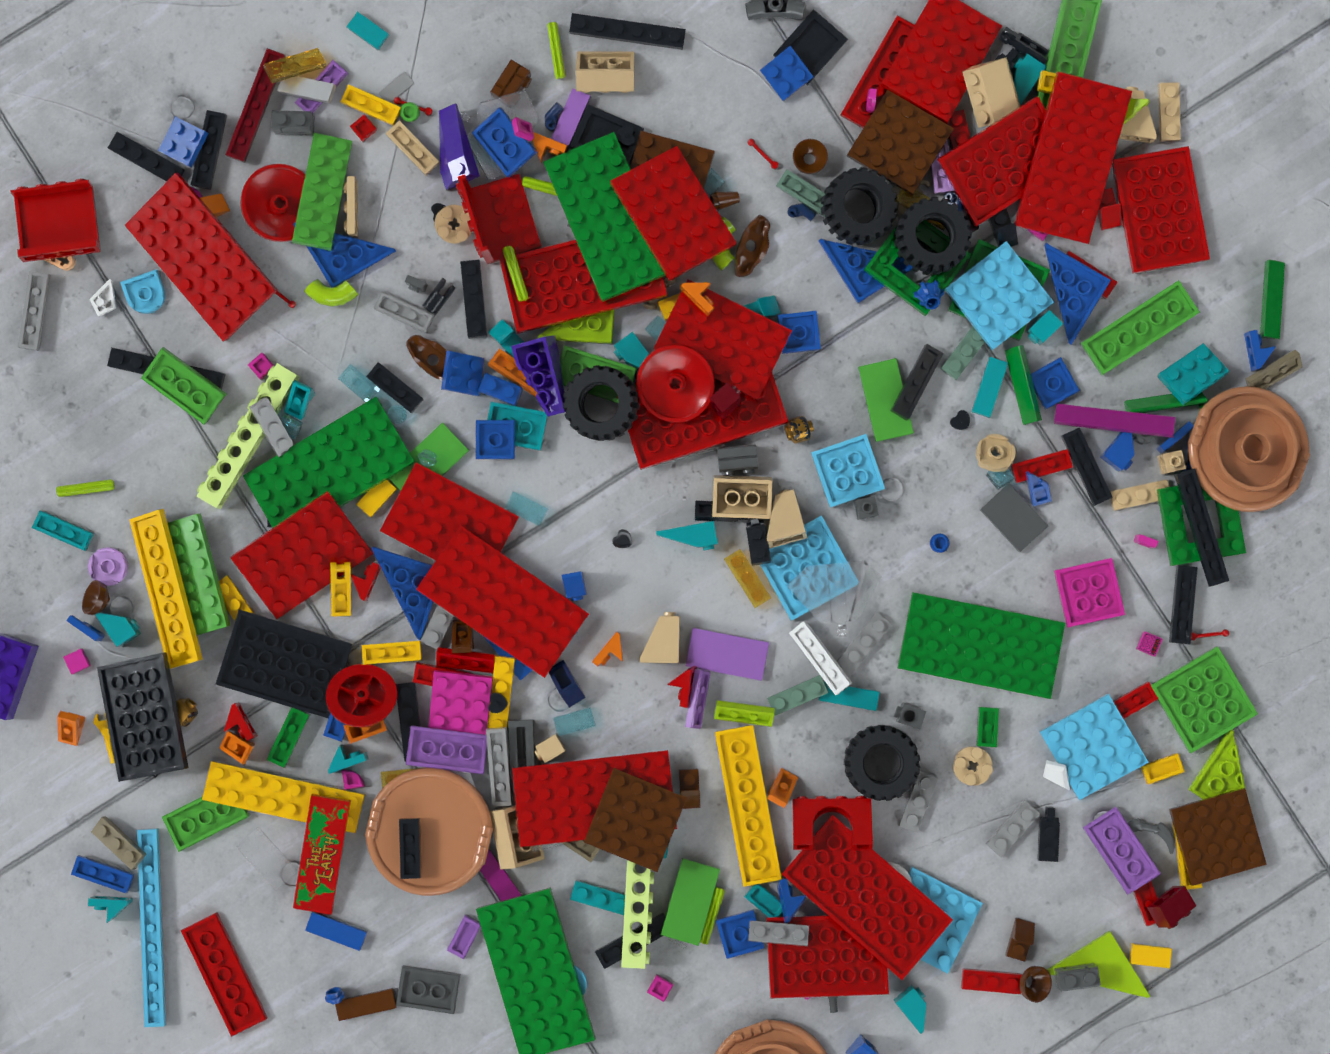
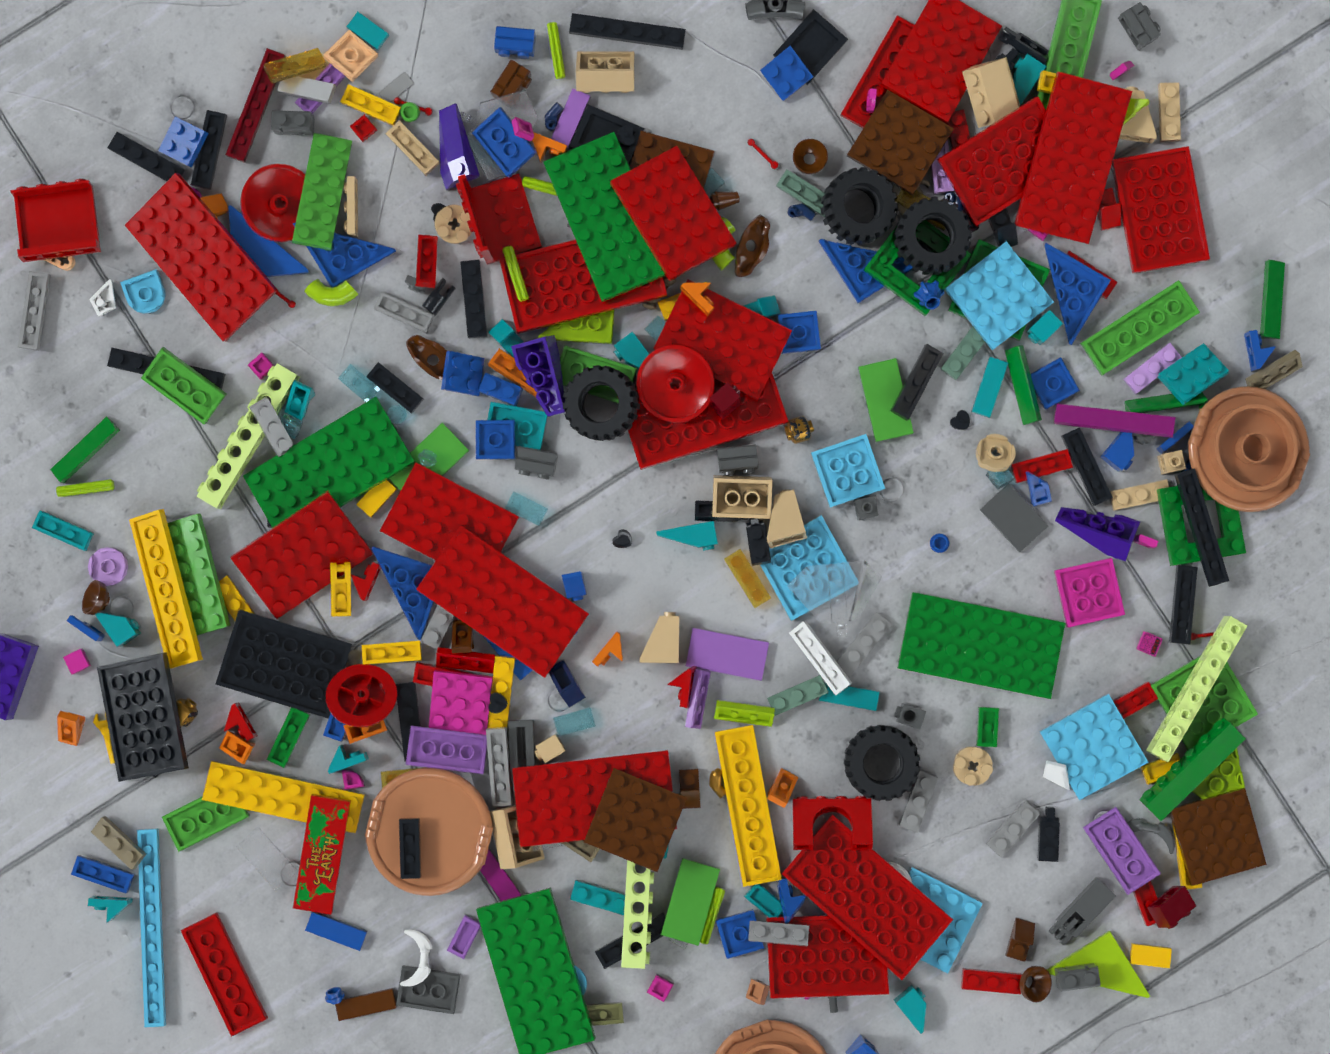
none -> green slope [50,416,120,483]
none -> blue tile [228,205,309,277]
none -> light nougat tile [323,29,378,82]
none -> white piece [400,930,433,986]
none -> red plate [415,234,438,288]
none -> blue brick [494,26,536,59]
none -> dark grey brick [515,446,558,480]
none -> olive plate [586,1002,624,1026]
none -> pearl gold arm [709,768,726,799]
none -> nougat plate [745,979,769,1005]
none -> dark grey hinge [1049,877,1116,945]
none -> dark purple wedge [1055,507,1140,561]
none -> dark pink tile [1109,61,1134,80]
none -> dark grey brick [1118,2,1161,50]
none -> lavender plate [1123,343,1182,394]
none -> green brick [1139,718,1246,821]
none -> yellowish green brick [1146,616,1247,762]

